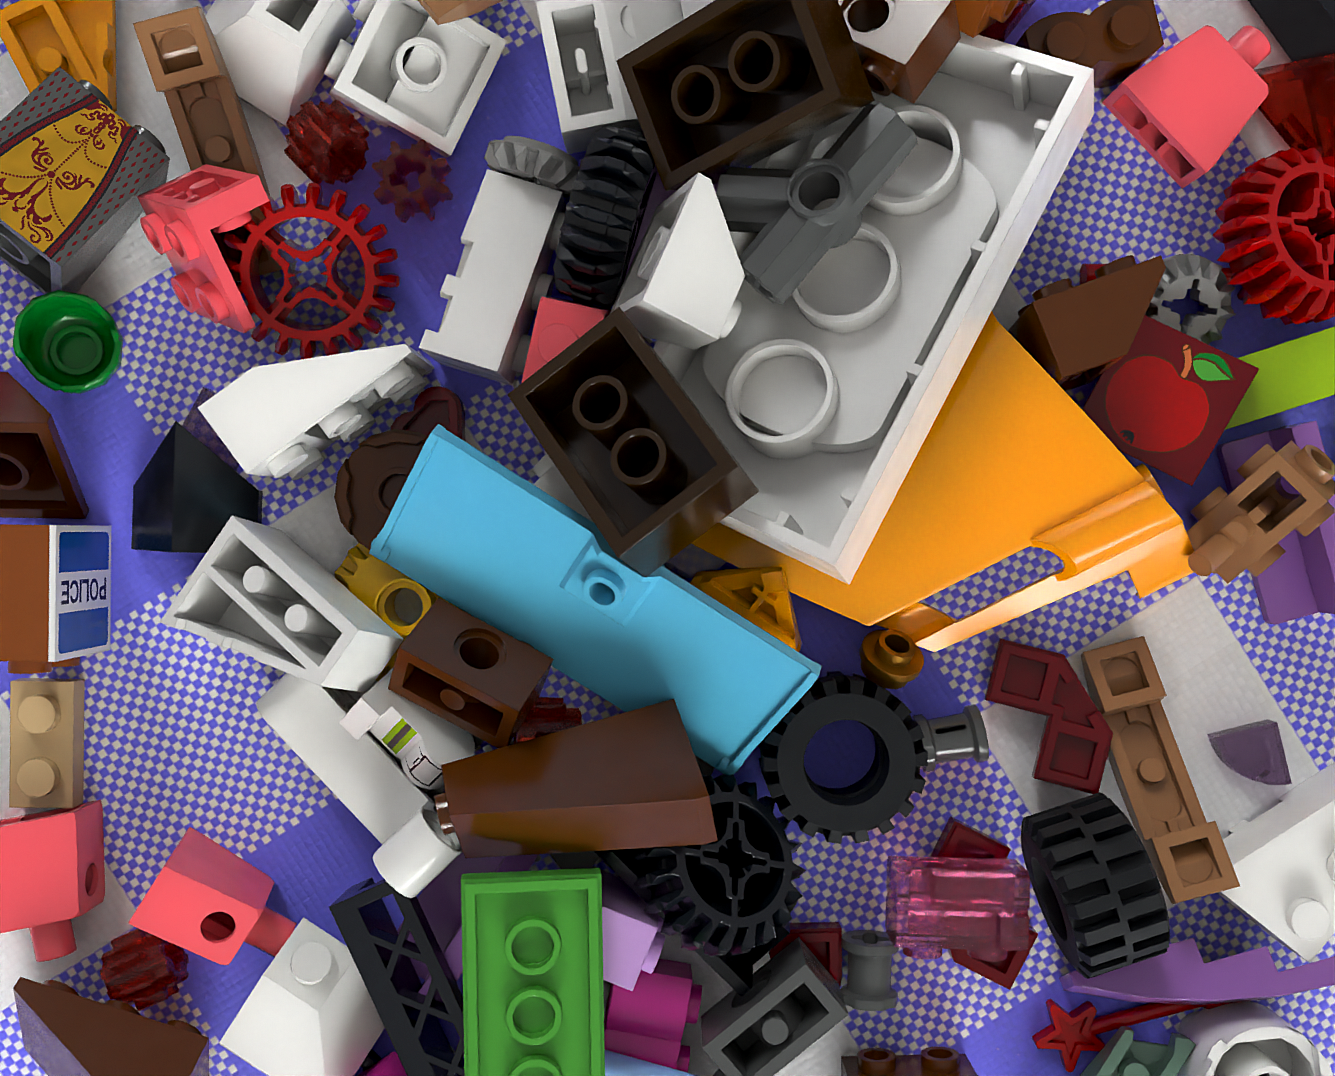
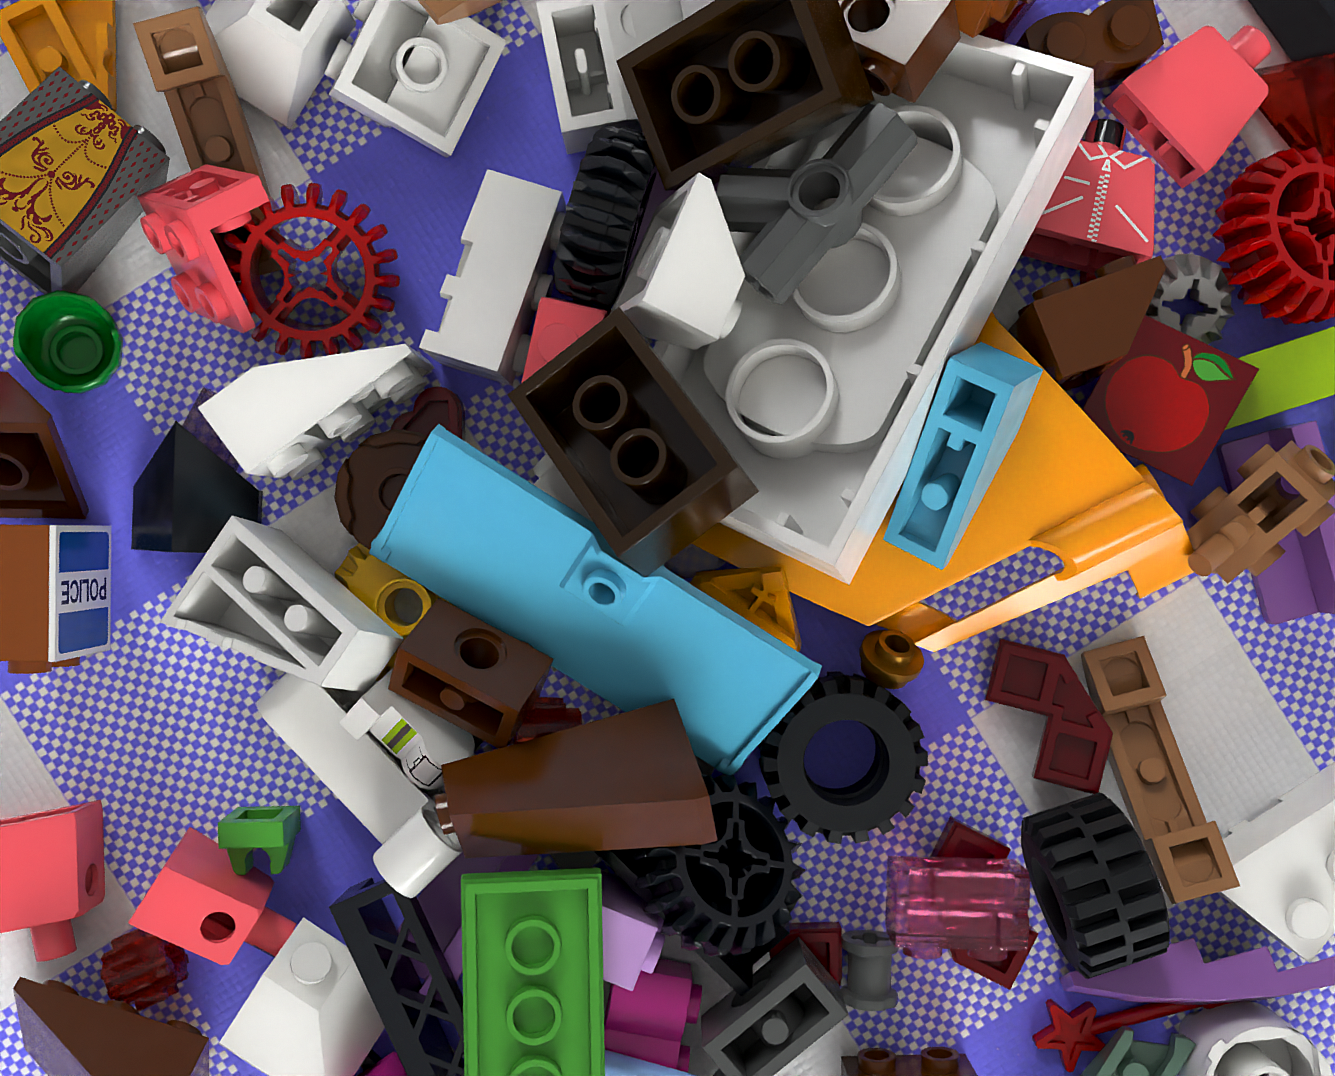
tan plate [9,678,85,808] -> none
clear red gear [284,99,369,185] -> none
clear red gear [372,139,453,223] -> none
light grey gear [484,136,579,198] -> none
dark grey bush [912,704,989,773] -> none
clear purple tile [1207,719,1292,785] -> none
none -> bright green tile [218,806,301,875]
none -> medium azure slope [883,342,1043,570]
none -> coral torso [1021,119,1155,274]

